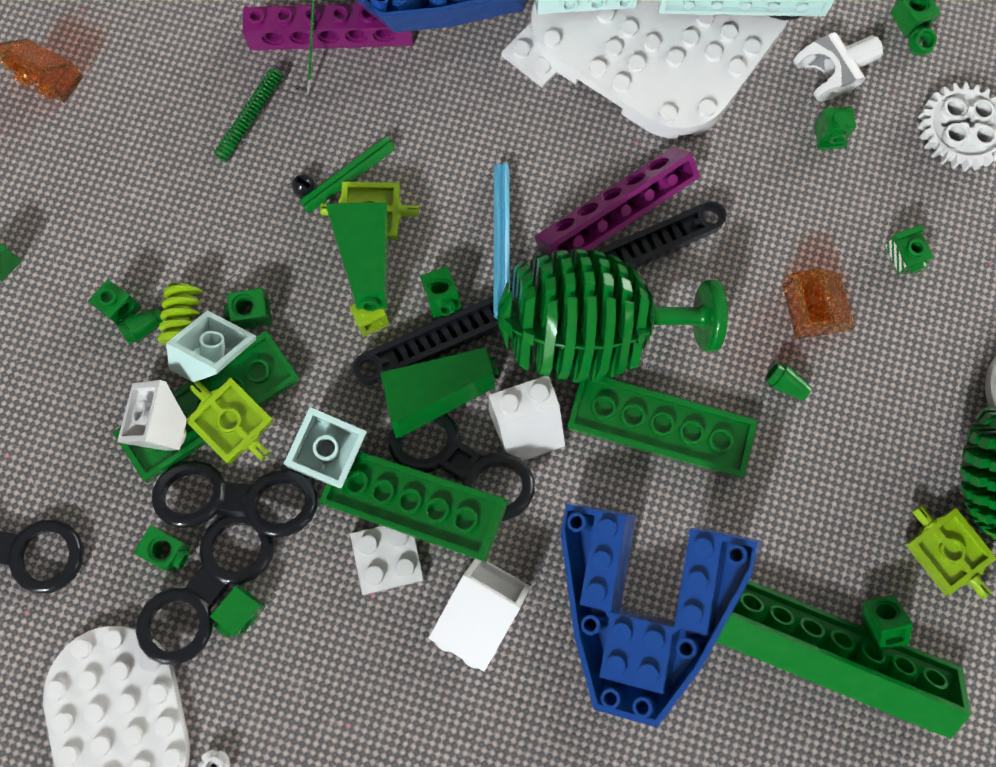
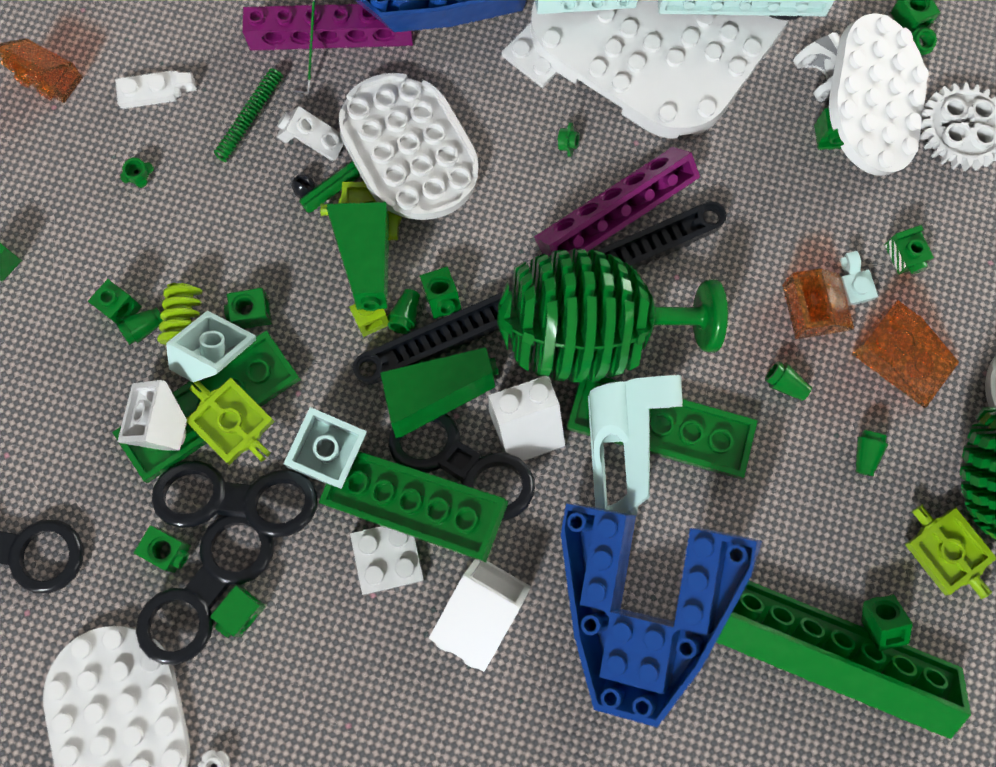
medium azure axle [493,163,510,319] -> none
none -> white hinge [115,71,196,109]
none -> green plate [120,157,154,188]
none -> white bracket [276,106,344,161]
none -> white plate [339,73,478,220]
none -> green cone [387,289,420,335]
none -> green plate [558,123,579,157]
none -> light aqua panel [588,375,683,515]
none -> white plate [829,14,929,176]
none -> light aqua plate [838,251,879,306]
none -> clear orange slope [852,300,959,408]
none -> green cone [855,430,889,477]

